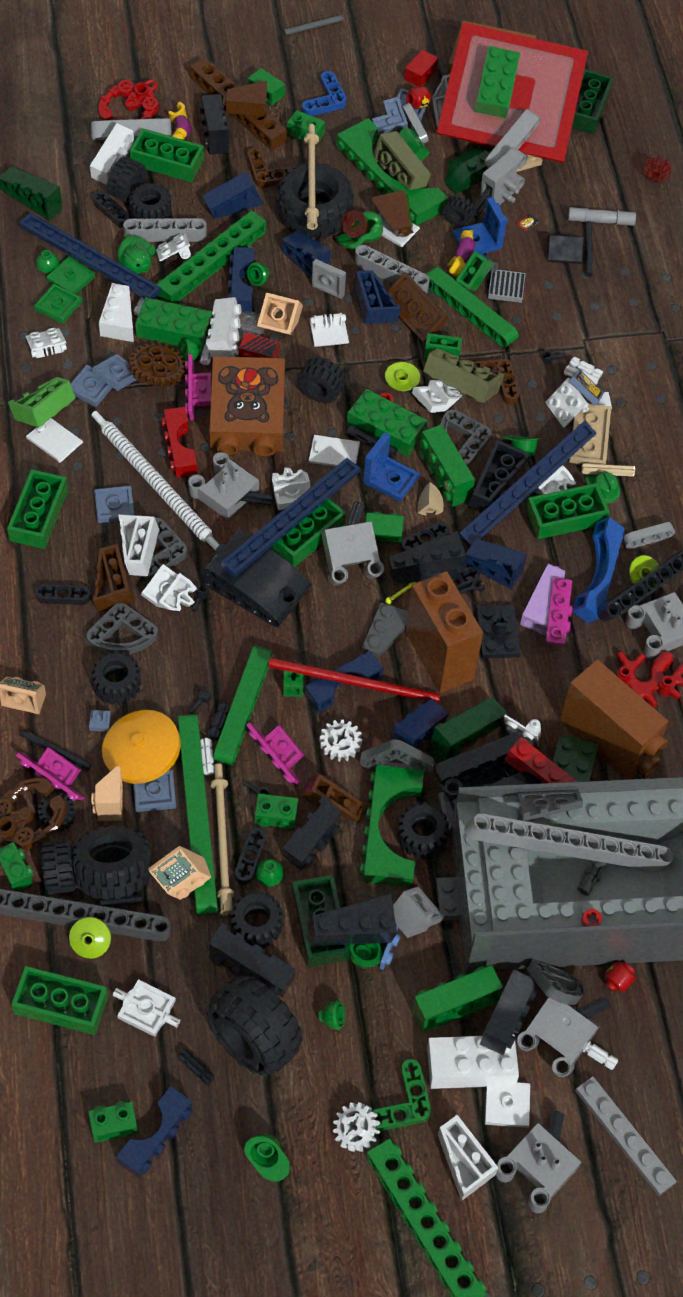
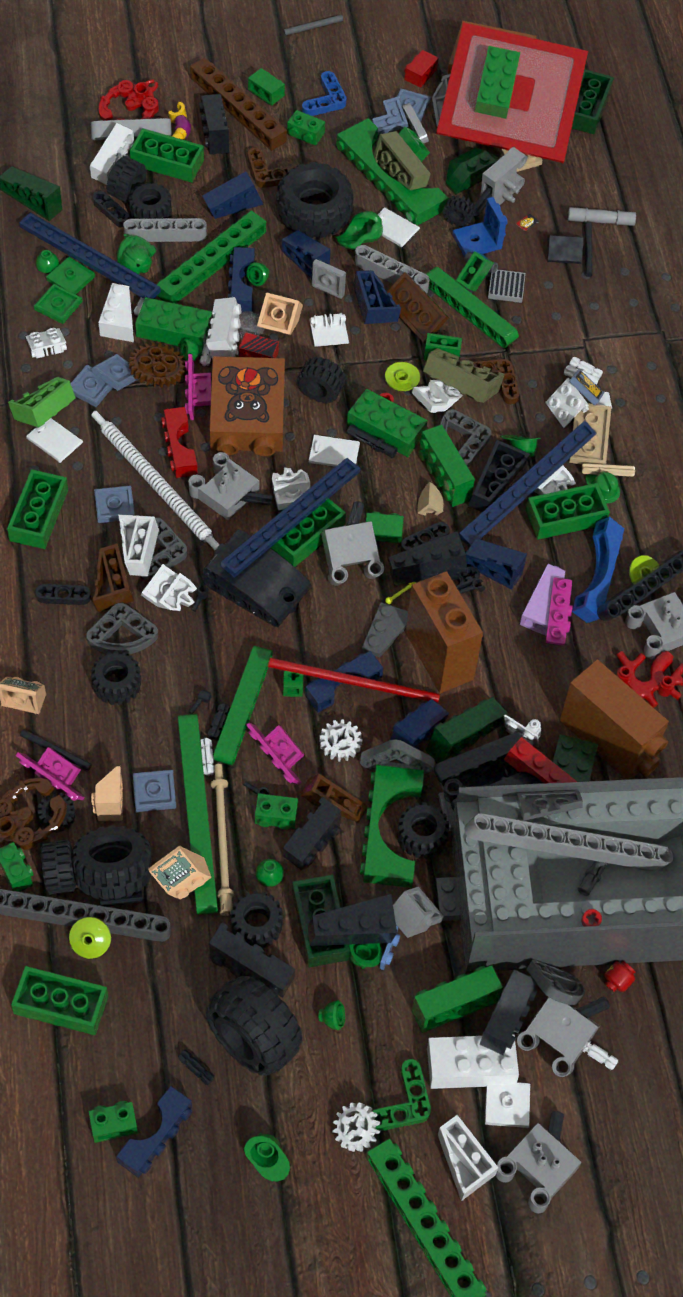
sand blue tile [89,710,111,732] -> none
light orange dish [102,710,181,784] -> none
white plate [113,980,181,1037] -> none
white hinge [156,233,191,261] -> none
reddish brown slope [223,81,267,116] -> none
black beam [235,828,266,884] -> none
tan bar [304,124,319,230] -> none
clear red gear [342,210,368,238] -> none
blue bracket [363,432,420,502] -> none
reddish brown slope [372,190,413,237] -> none
red head [406,87,431,109] -> none
piece [448,230,475,278] -> none
black plate [476,605,521,659] -> none
light grey beam [484,109,541,168] -> none
black hand [542,350,567,364] -> none
light grey plate [575,1077,677,1196] -> none
light grey beam [623,522,675,549] -> none
clear red gear [643,155,672,183] -> none

